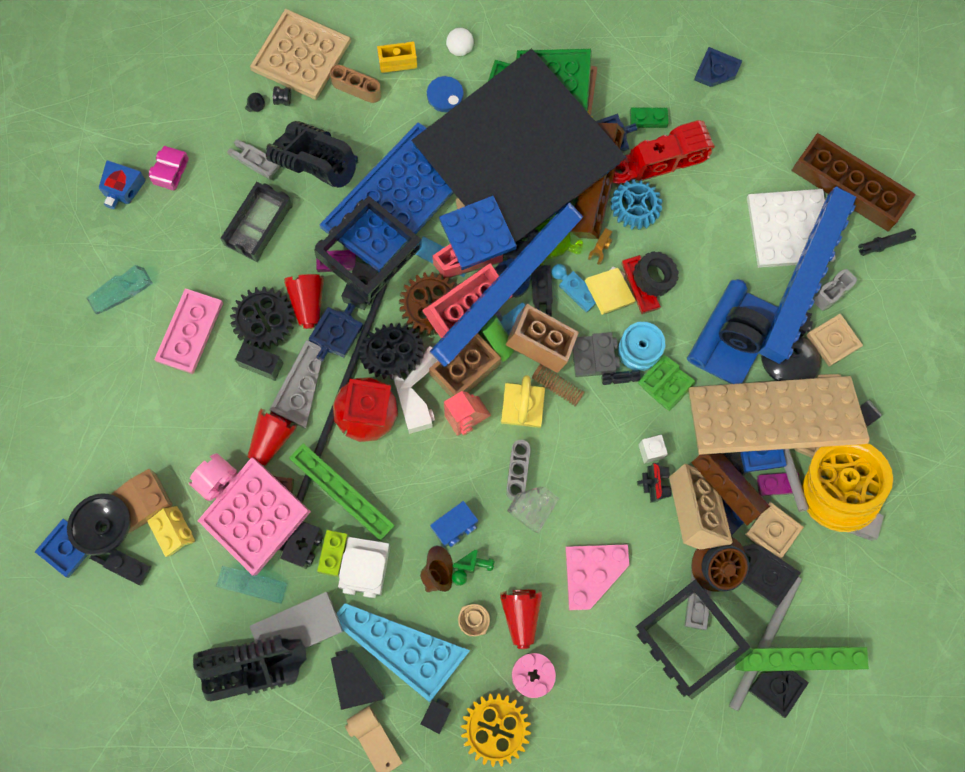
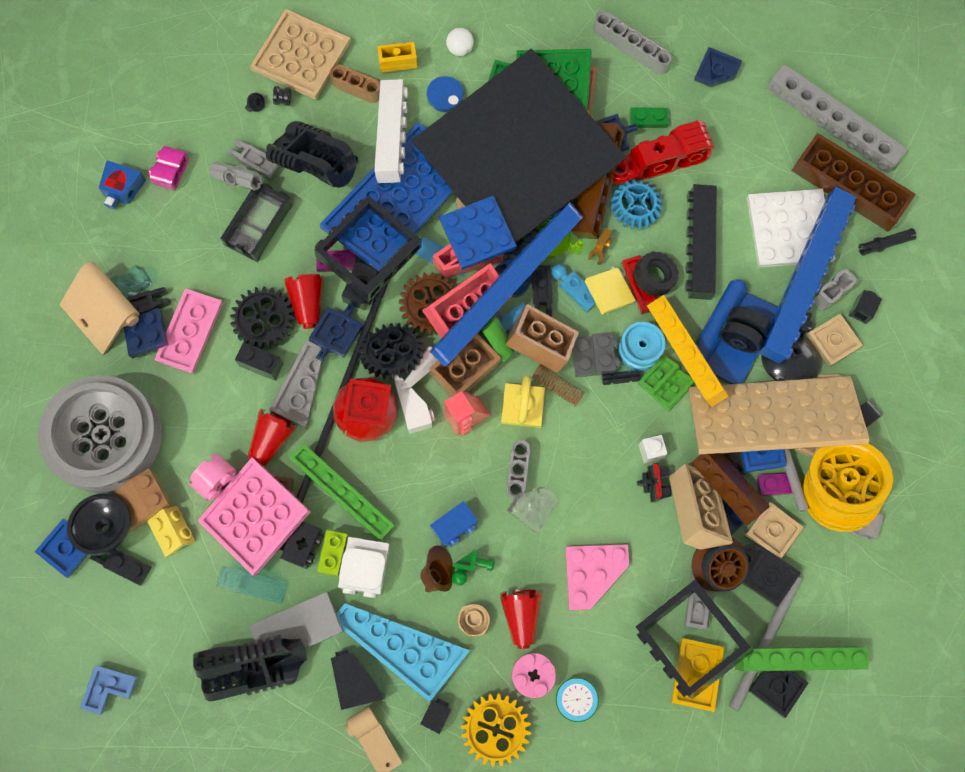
none -> light grey wheel [38,375,162,493]
none -> tan door [59,262,139,355]
none -> medium blue plate [80,665,138,714]
none -> dark blue plate [123,308,168,359]
none -> black hinge [127,287,171,315]
none -> light grey piece [209,161,263,190]
none -> white brick [375,79,408,183]
none -> piece [556,677,599,722]
none -> light grey beam [593,11,672,74]
none -> yellow brick [647,295,729,407]
none -> yellow plate [671,638,724,712]
none -> black brick [685,184,717,300]
none -> light grey brick [767,64,908,173]
none -> black brick [848,290,882,324]

